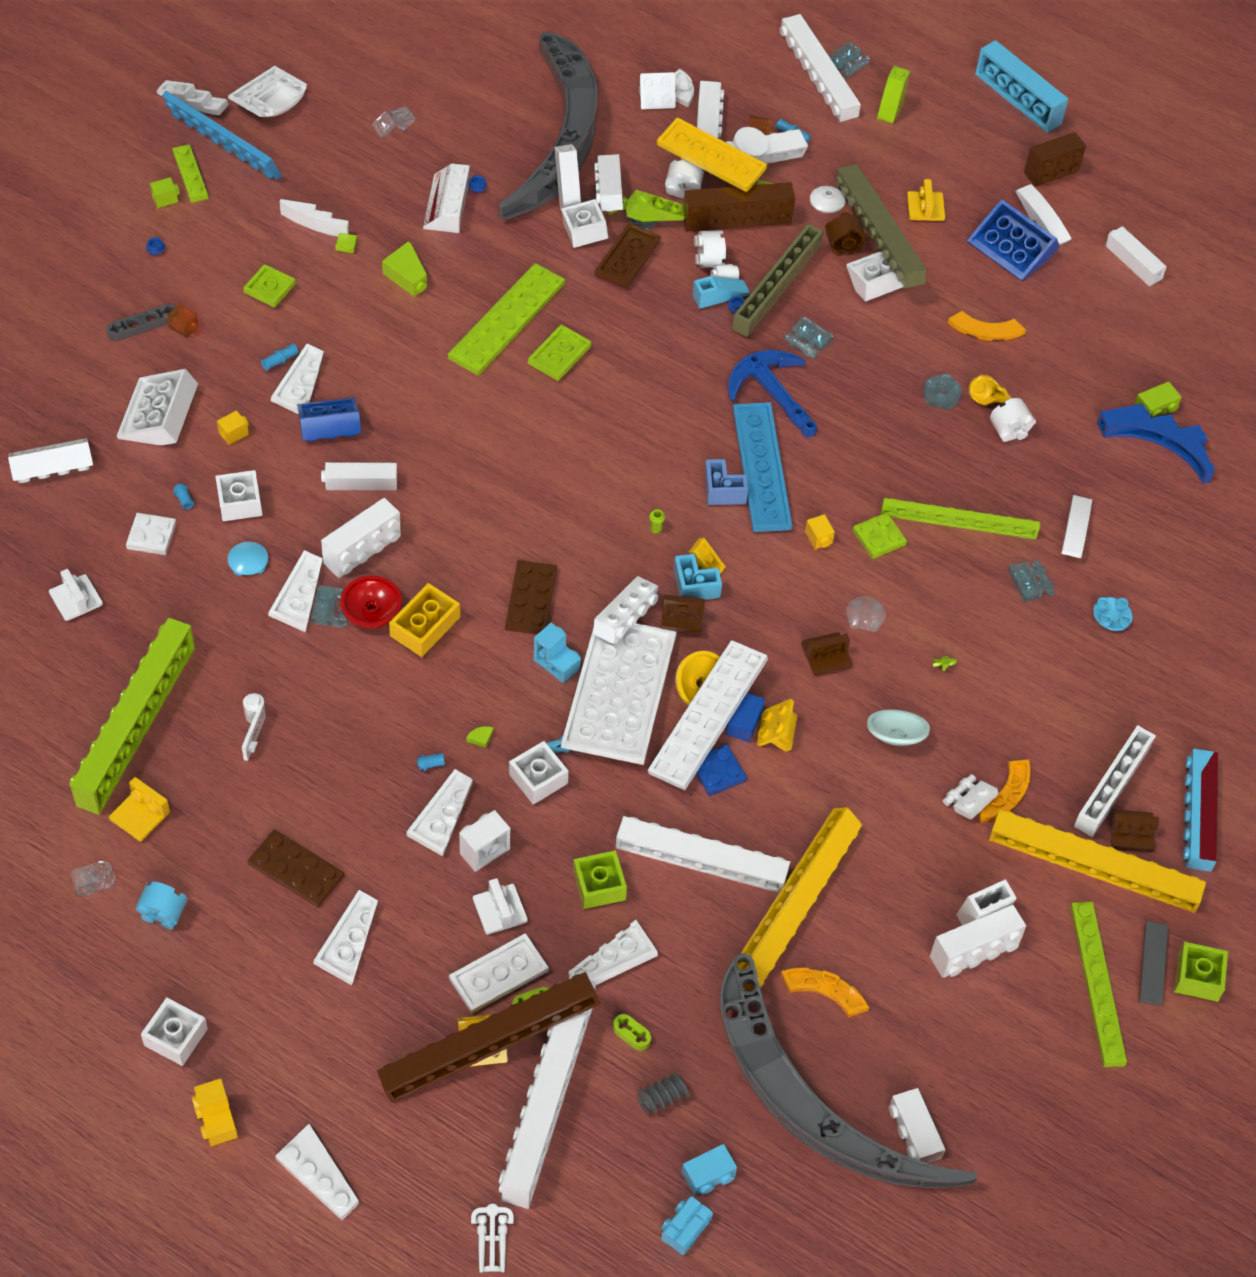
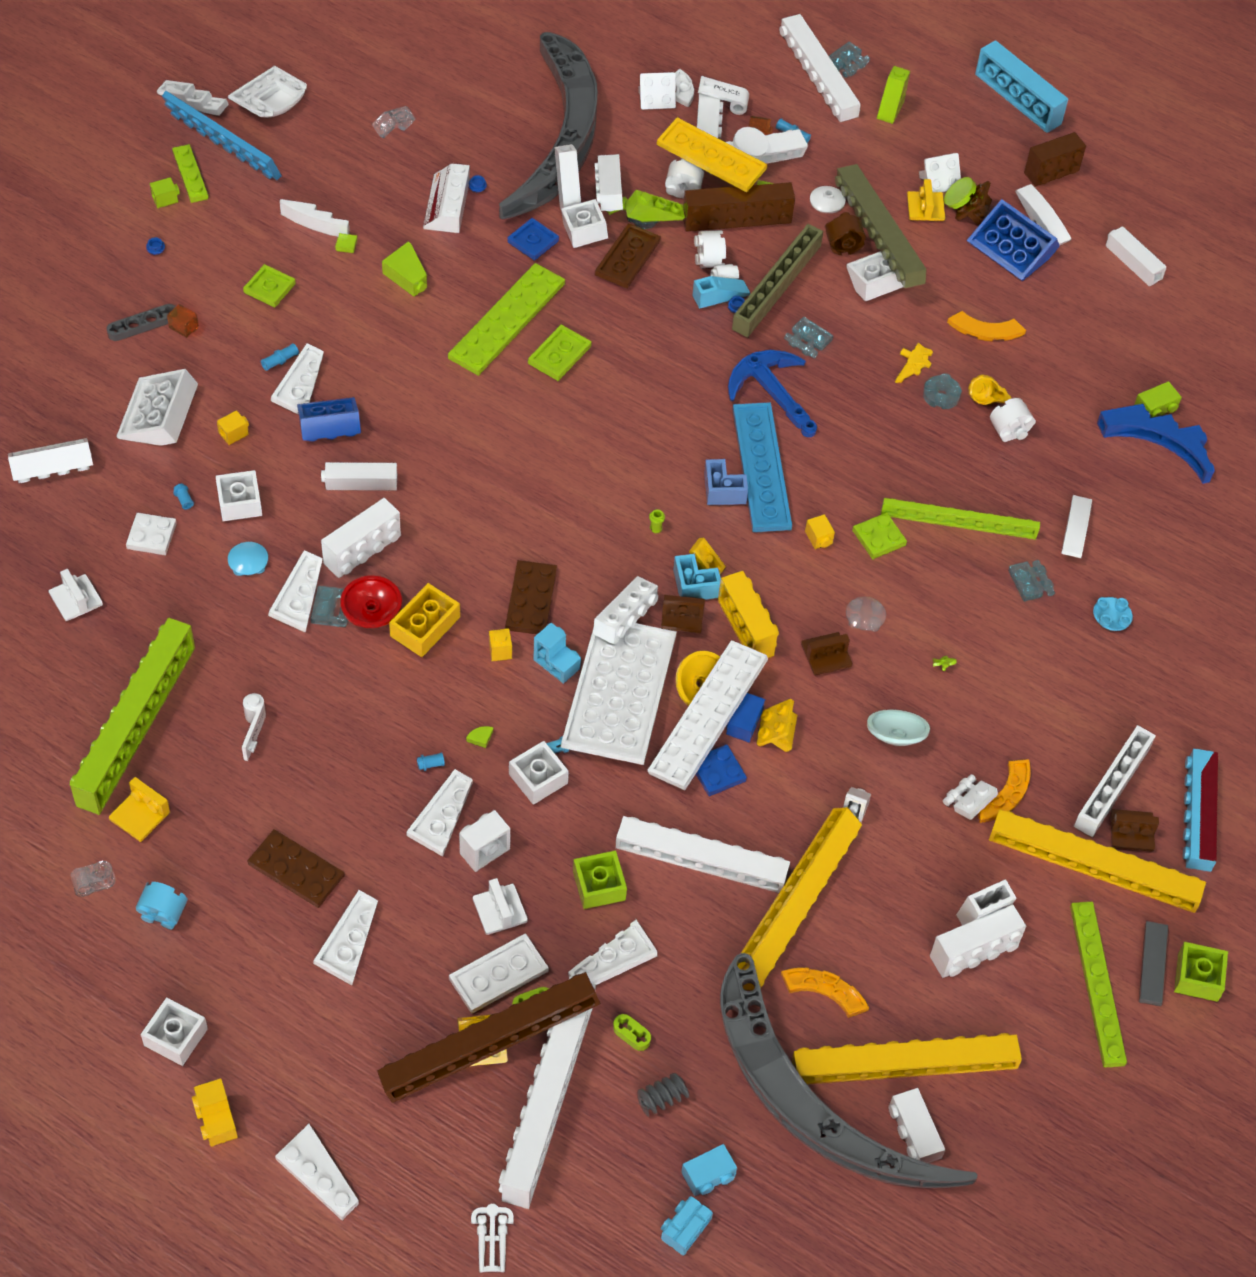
none -> yellow brick [489,629,512,661]
none -> blue plate [508,218,559,261]
none -> white door [698,76,750,115]
none -> yellow brick [718,571,779,658]
none -> yellow brick [792,1033,1022,1084]
none -> white slope [843,787,871,823]
none -> yellow piece [895,343,933,383]
none -> white bracket [919,153,961,192]
none -> lime tile [944,177,976,209]
none -> reddish brown bracket [955,181,992,226]

